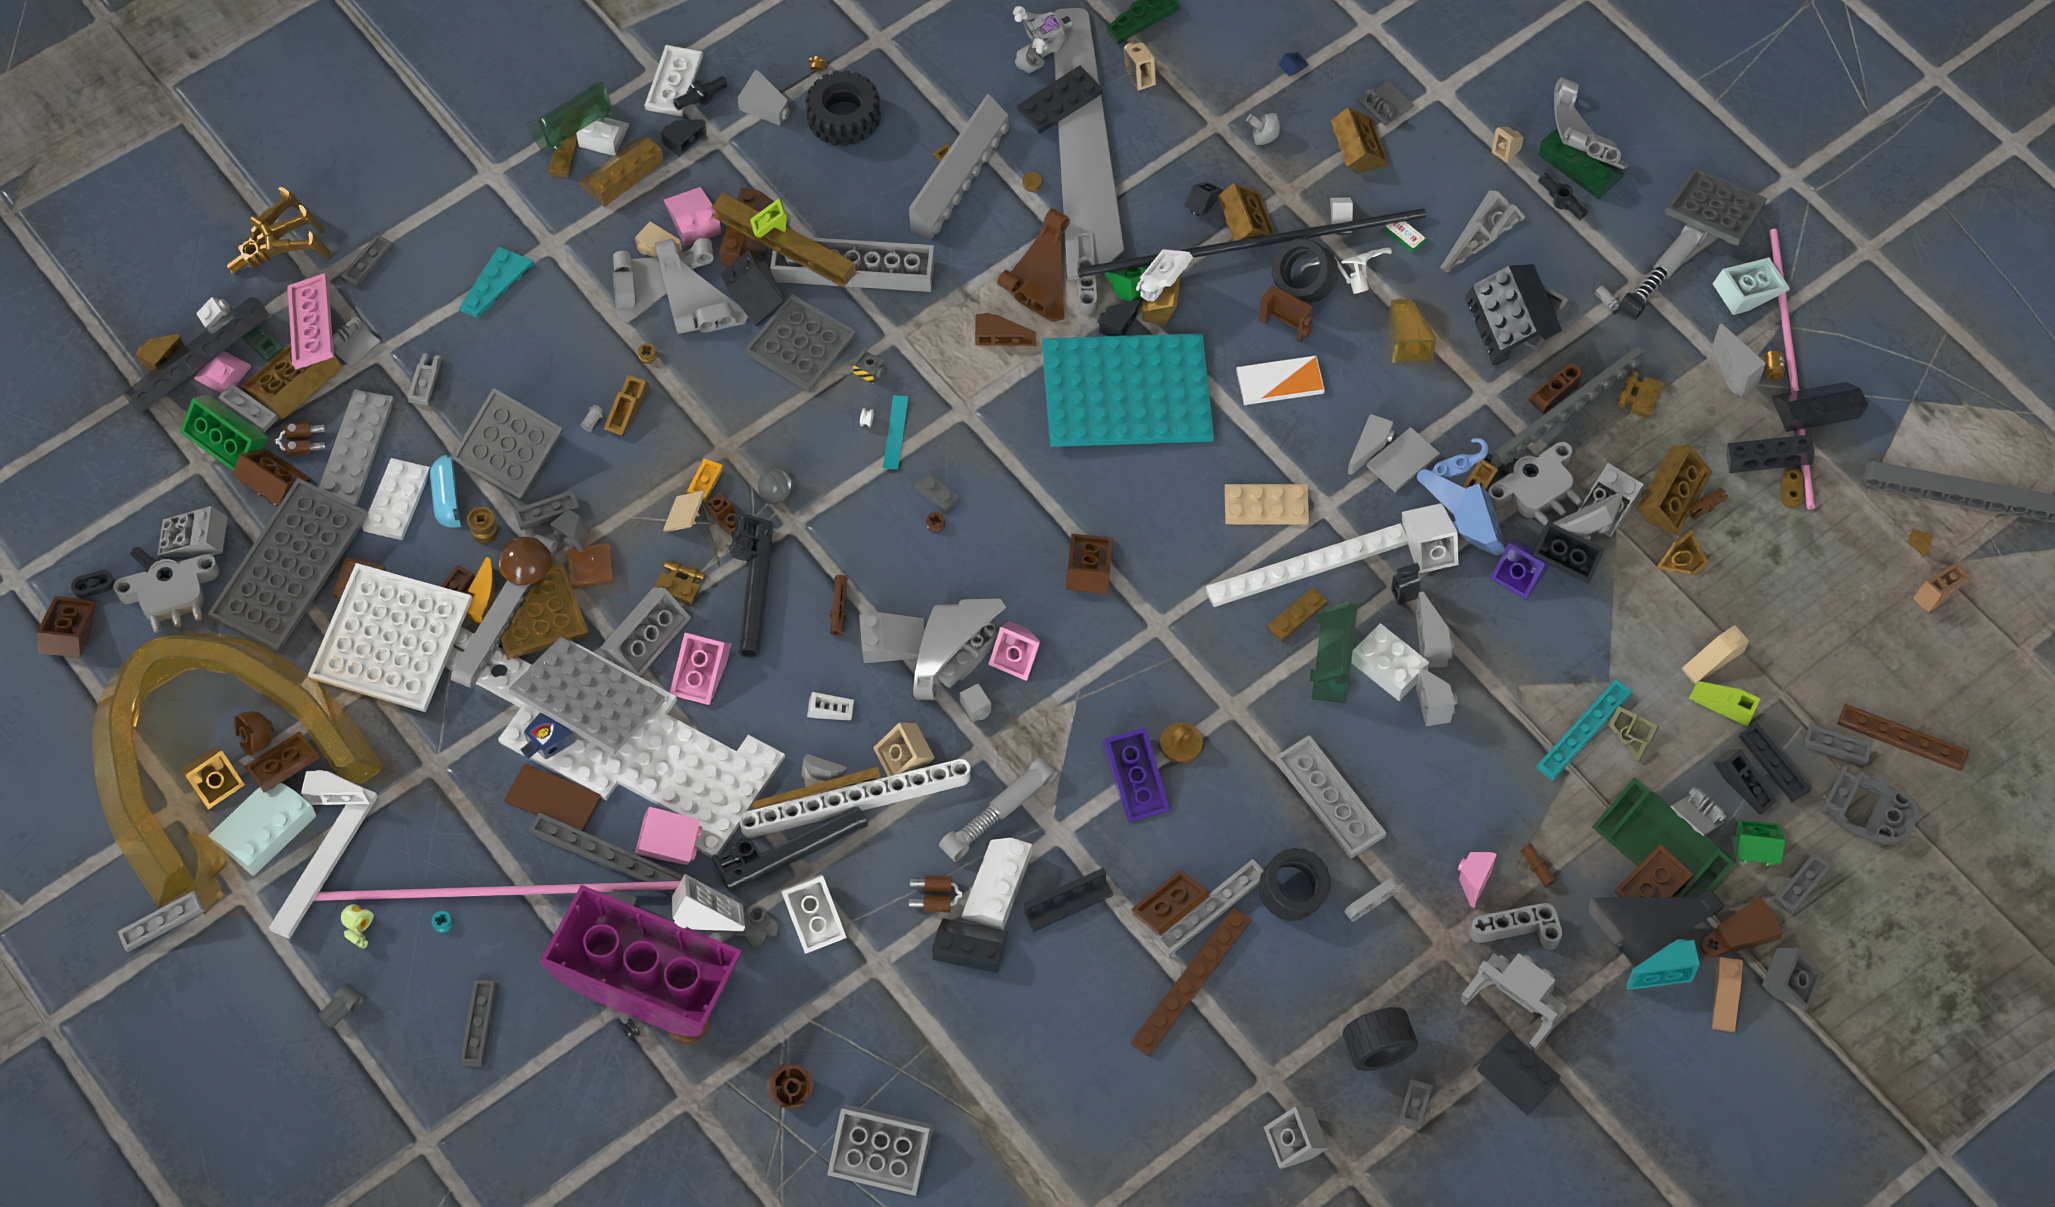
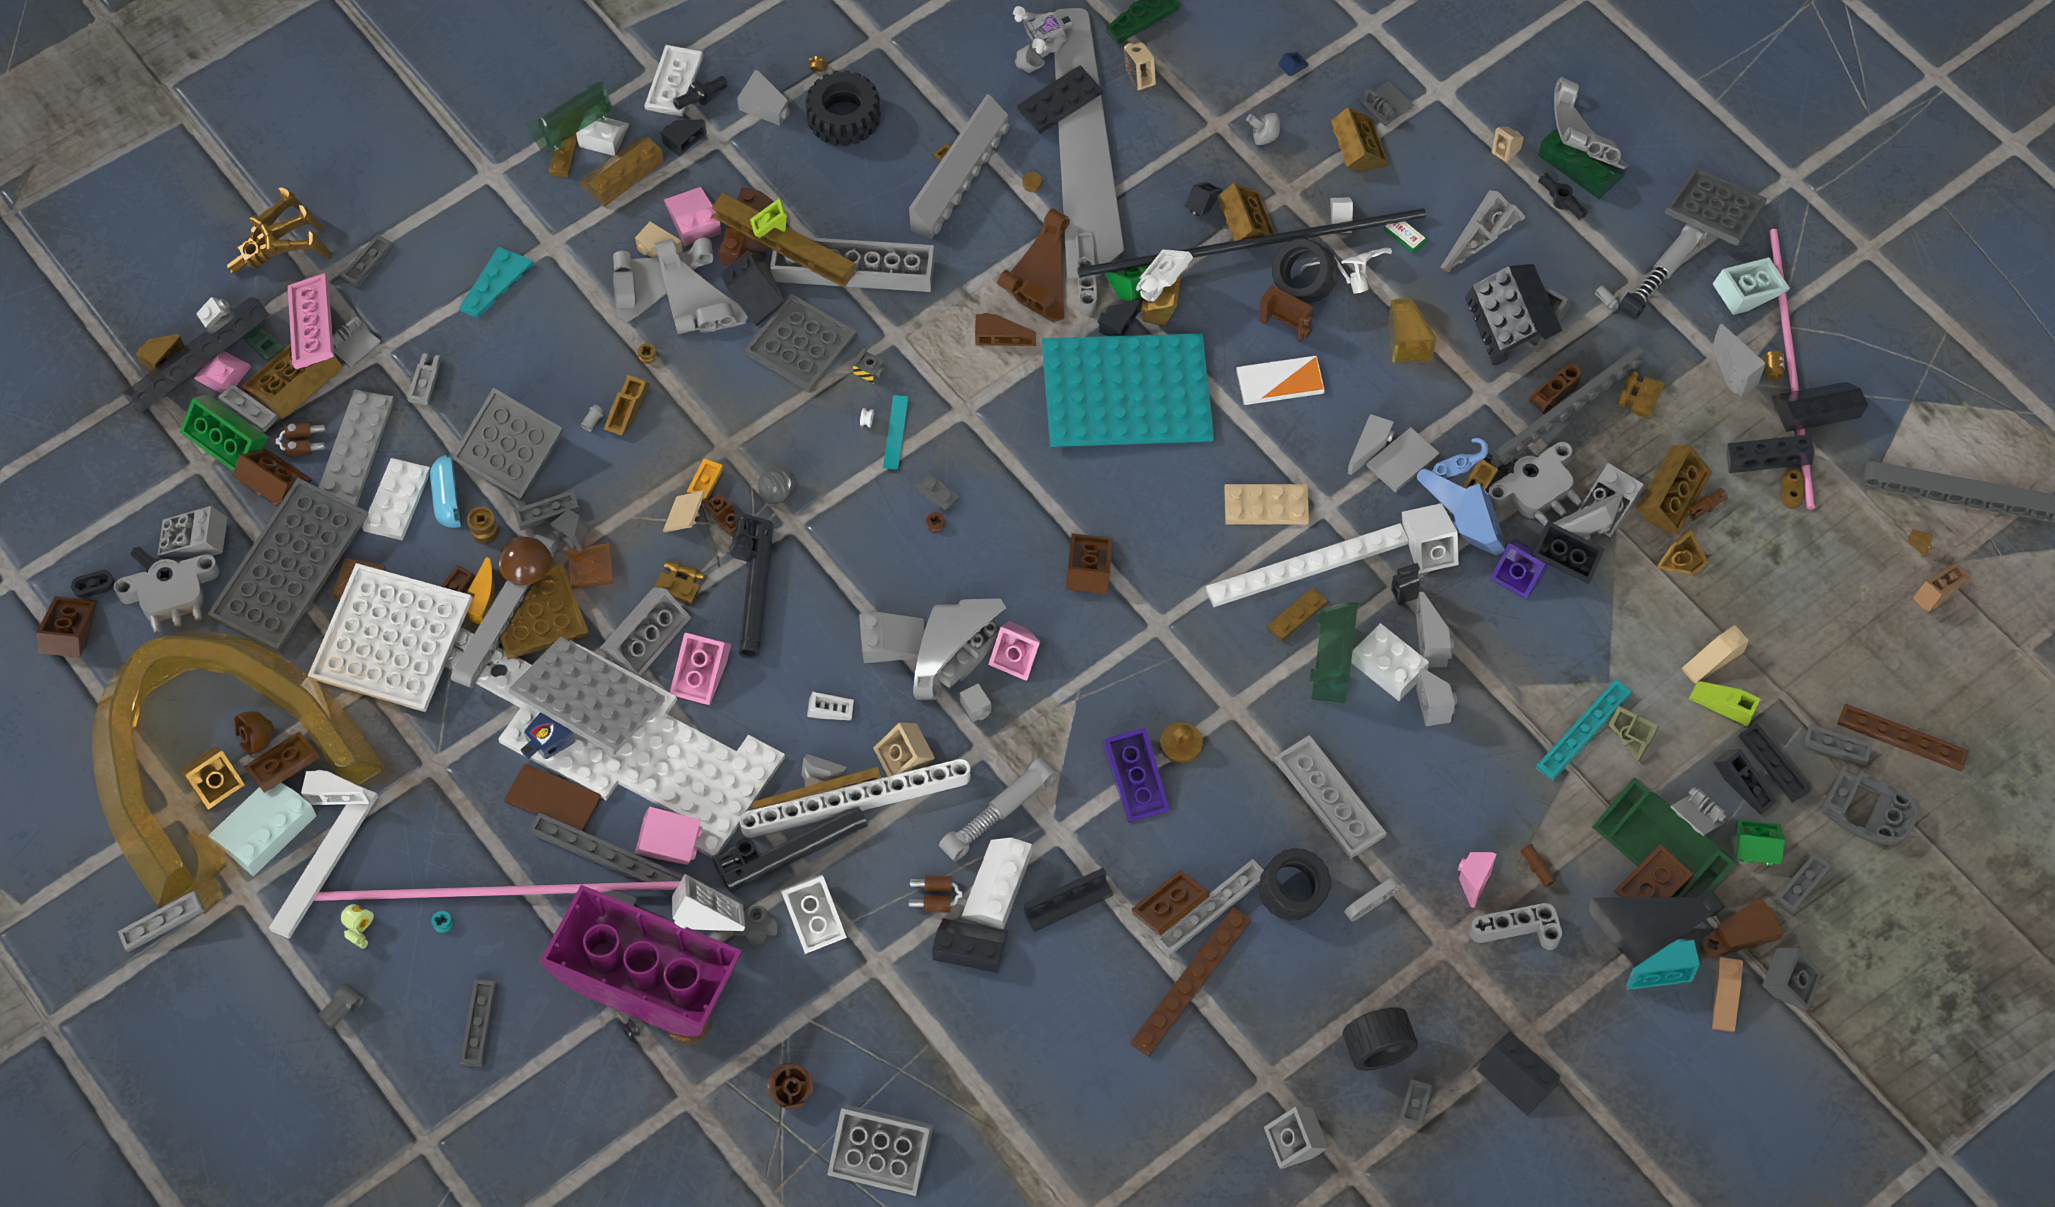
reddish brown pin [830,575,848,636] -> none
light grey piece [1461,953,1567,1053] -> none

